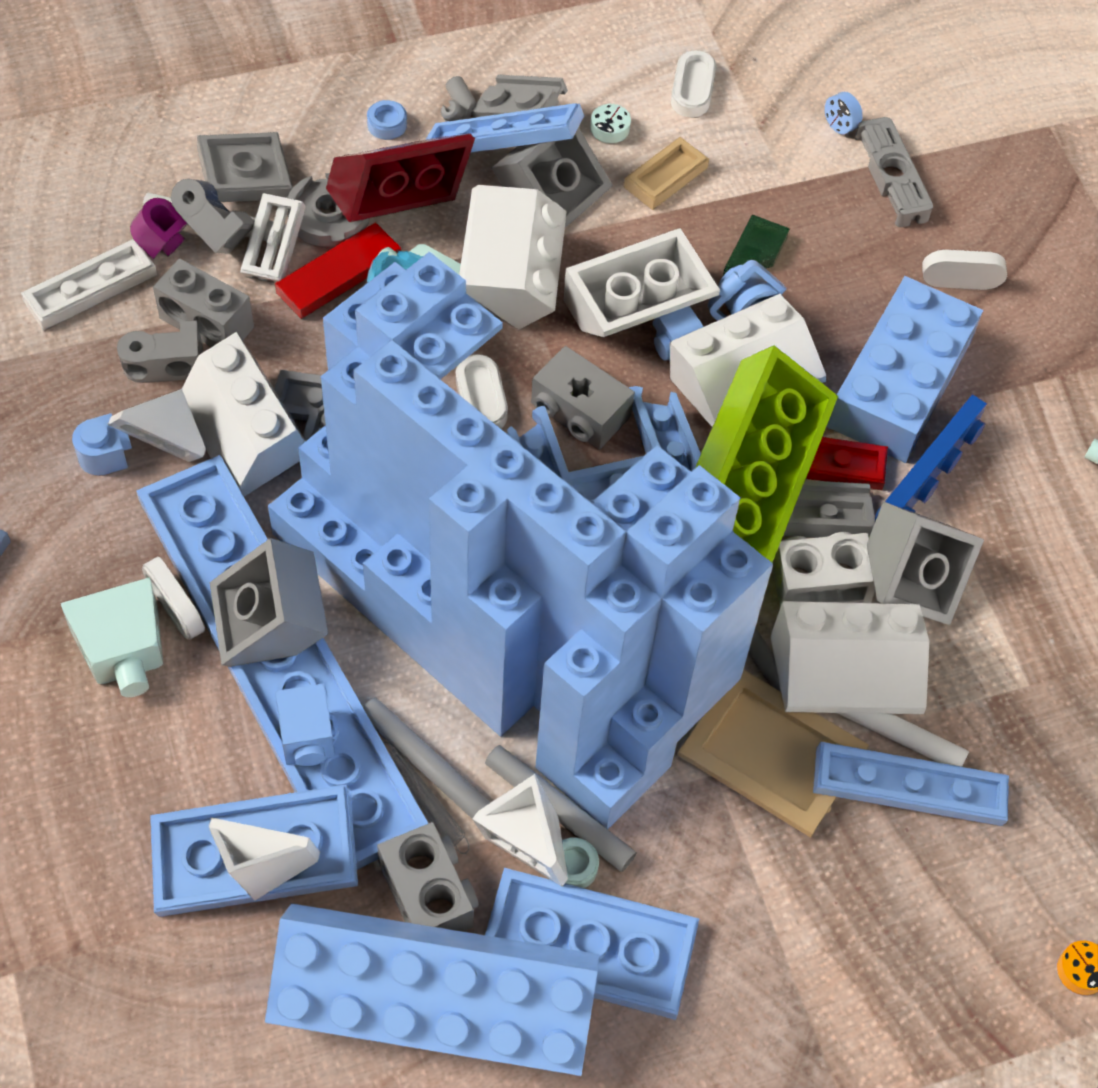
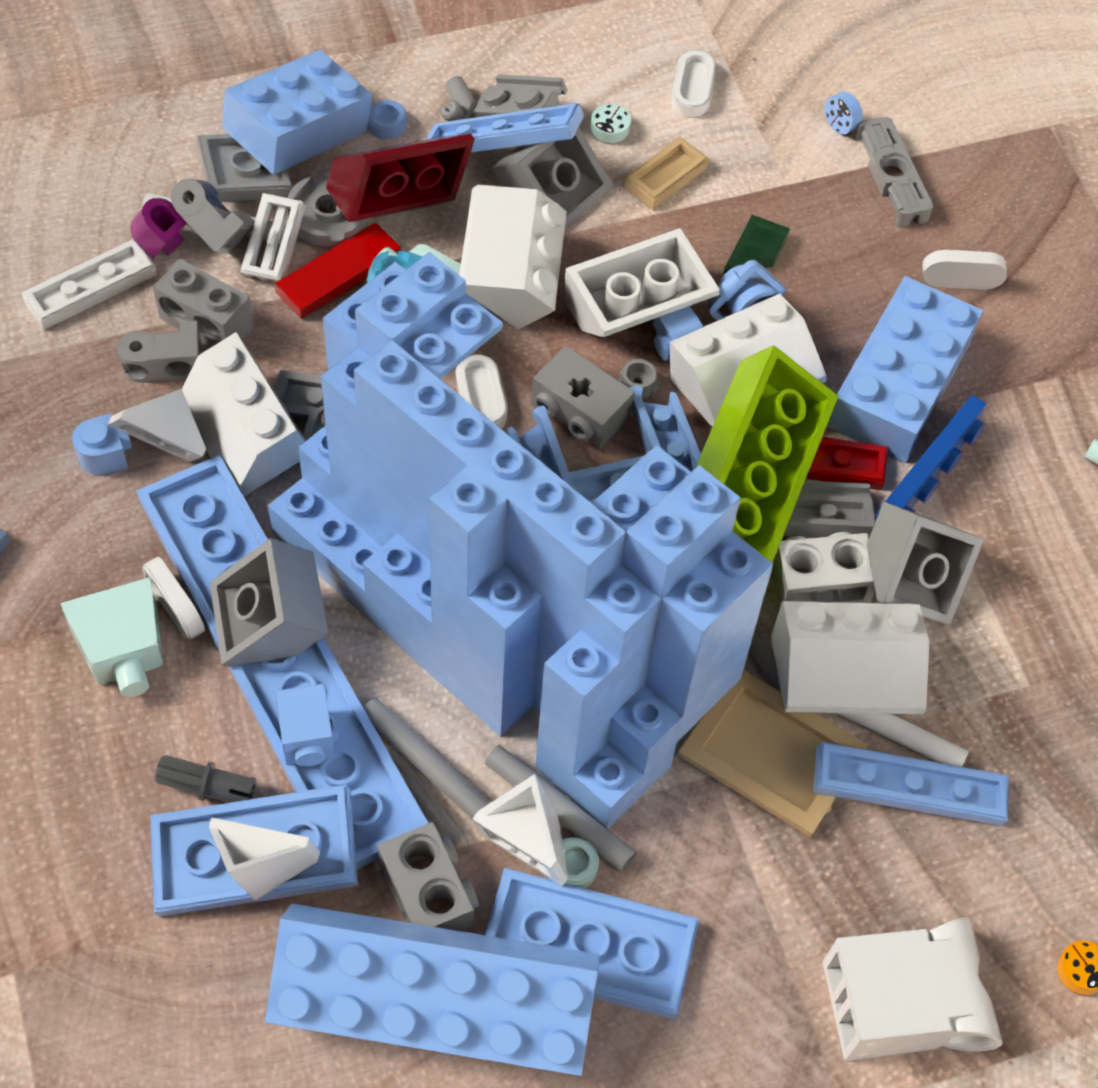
none -> dark grey axle [155,755,257,803]
none -> light blue brick [222,49,372,175]
none -> light grey plate [618,359,660,400]
none -> white piece [823,917,1002,1062]

